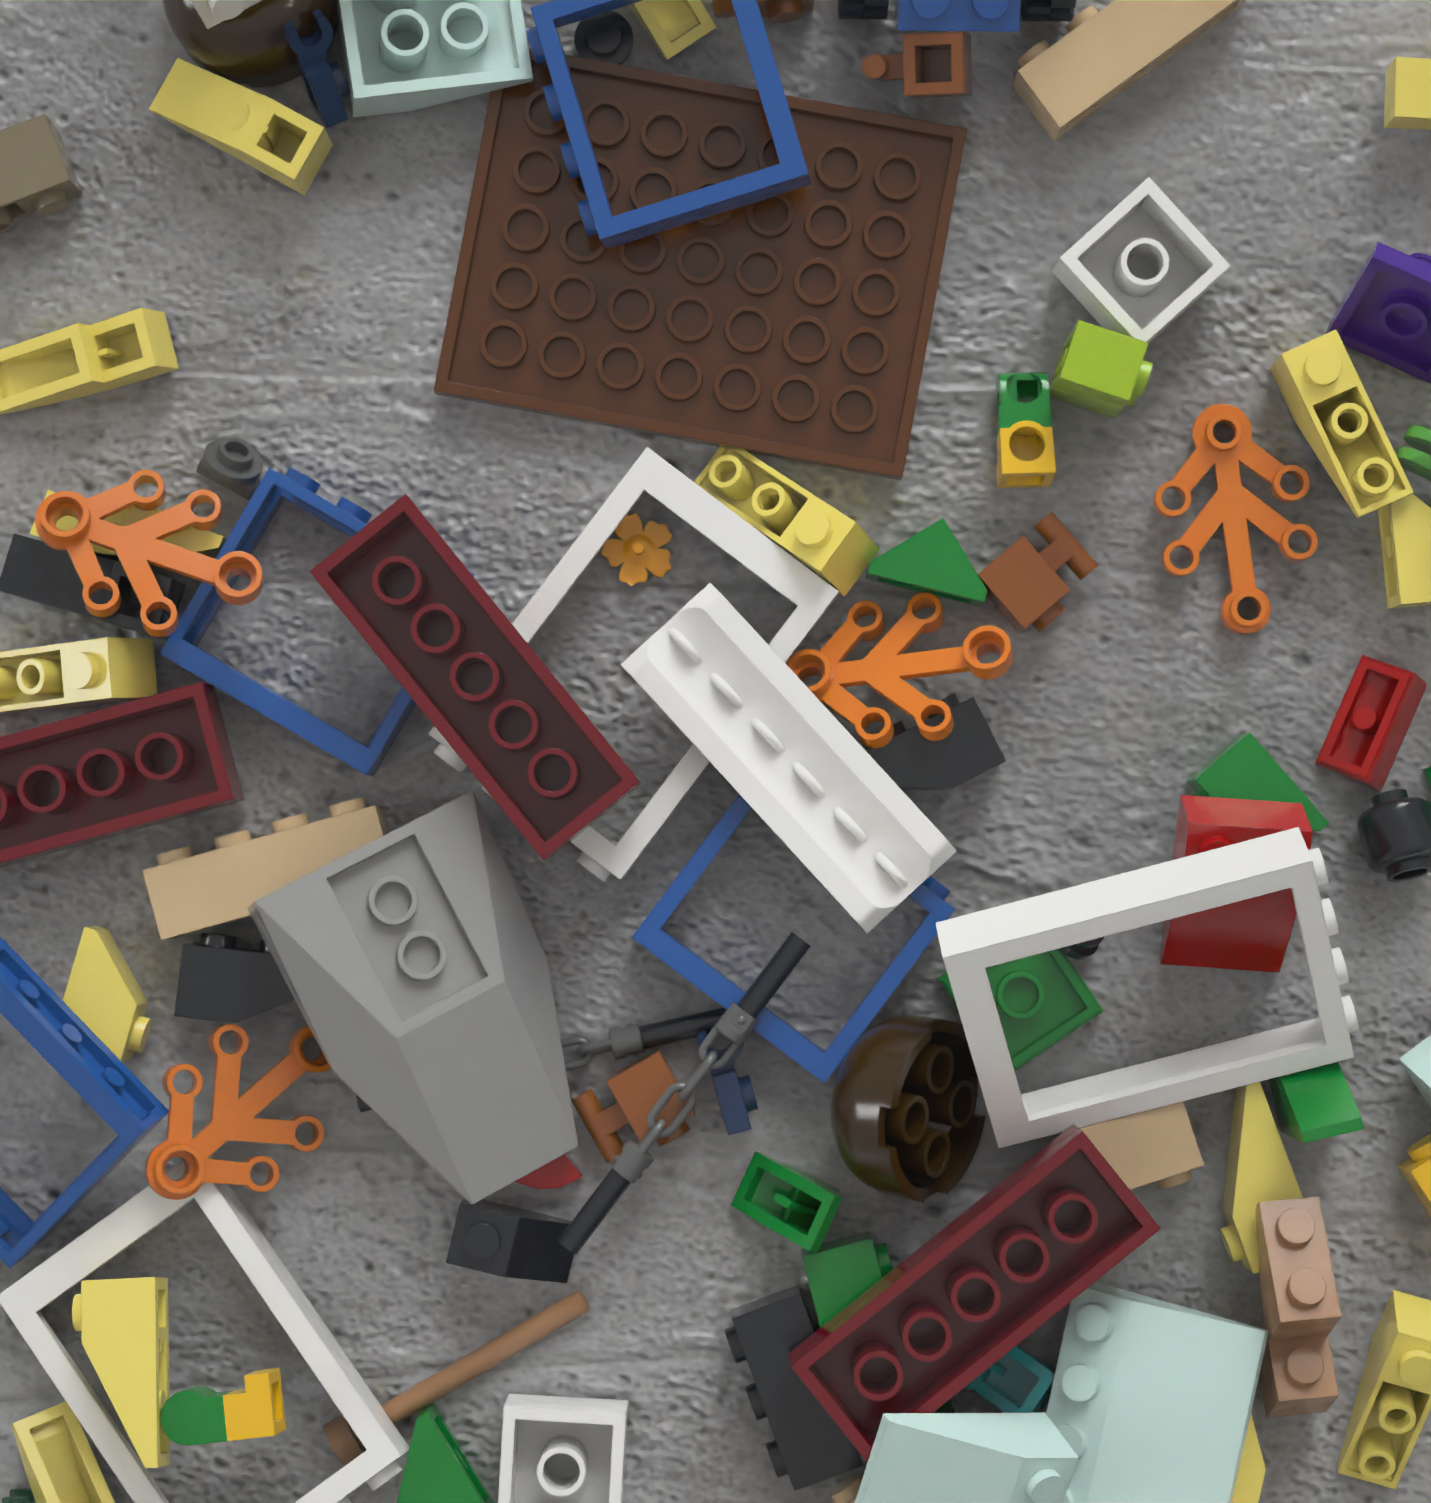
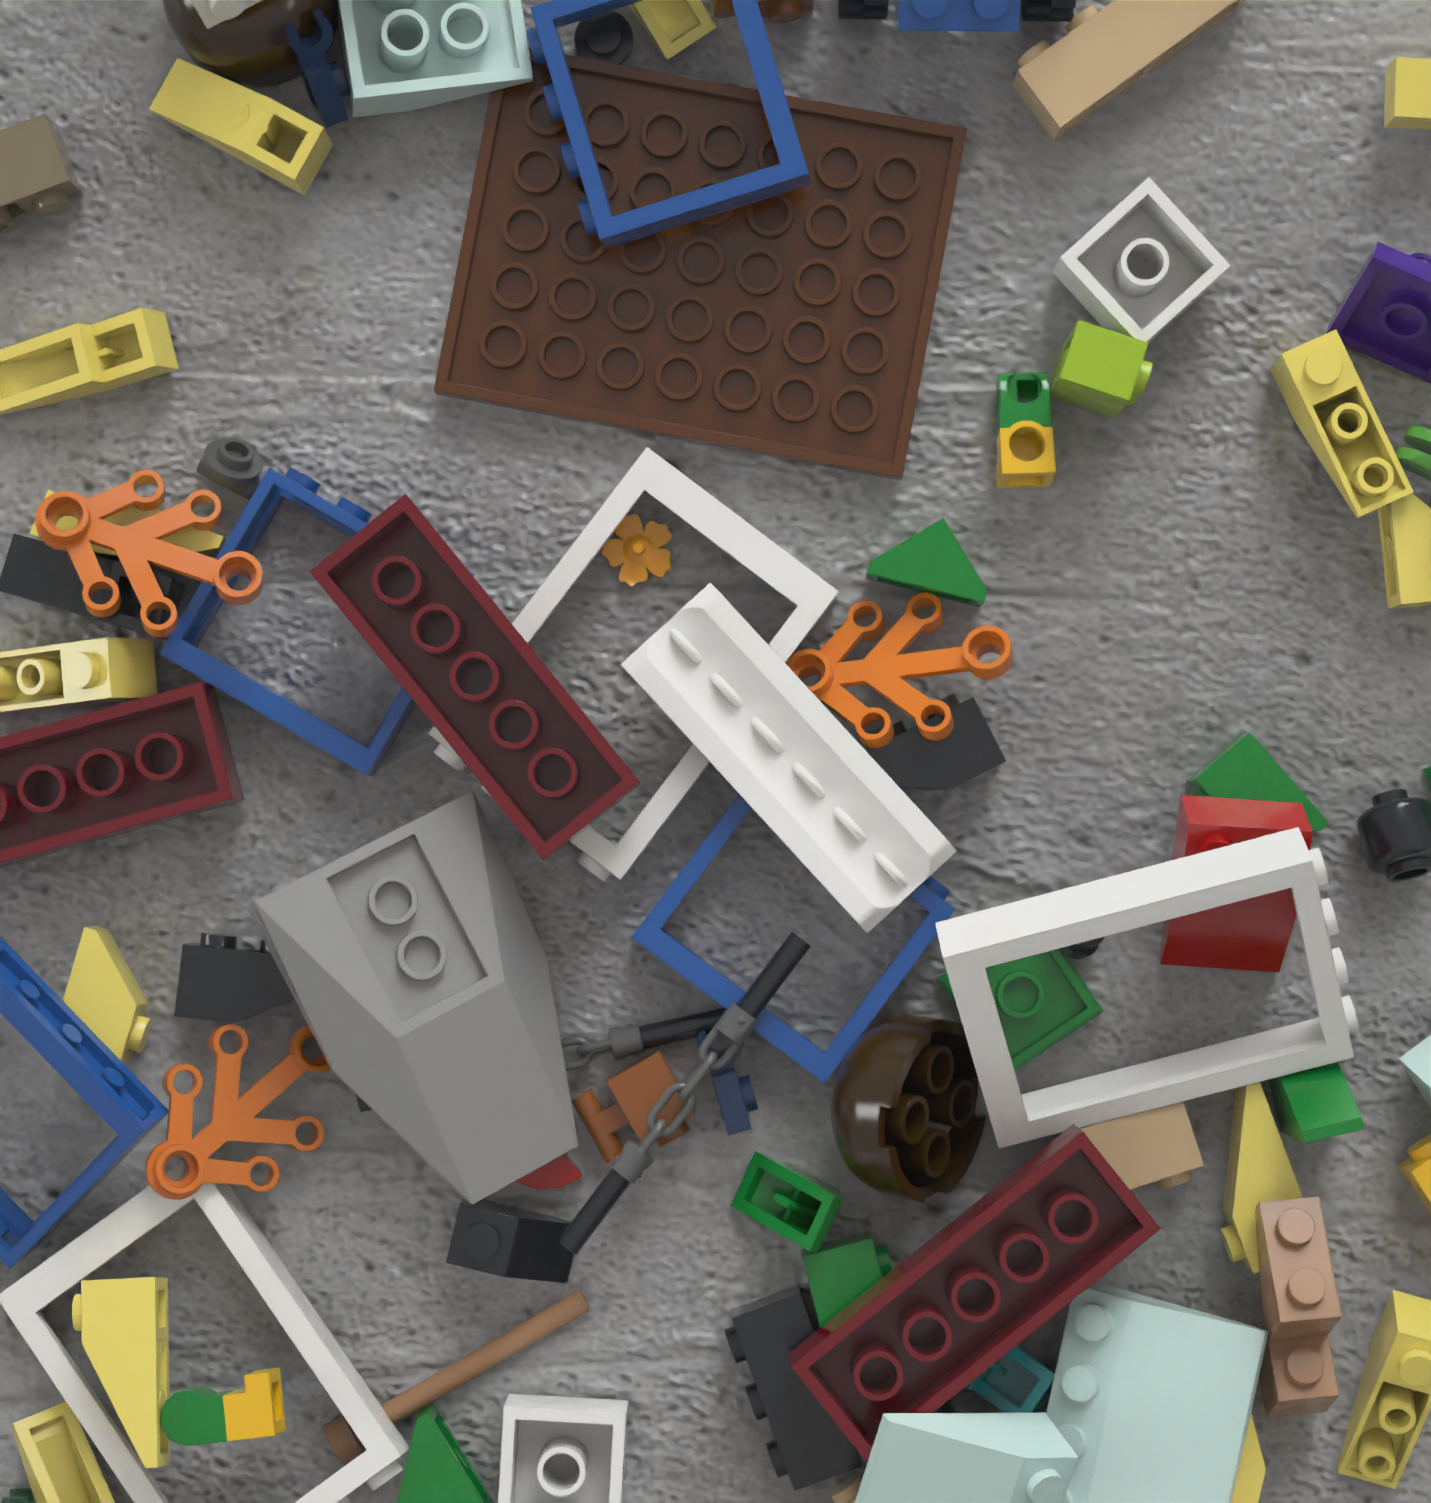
tan brick [142,797,389,940] -> none
light yellow slope [694,447,880,597] -> none
dark orange brick [862,31,972,98] -> none
dark orange brick [978,511,1098,633] -> none
orange plant [1153,404,1318,635] -> none
red slope [1315,655,1426,791] -> none

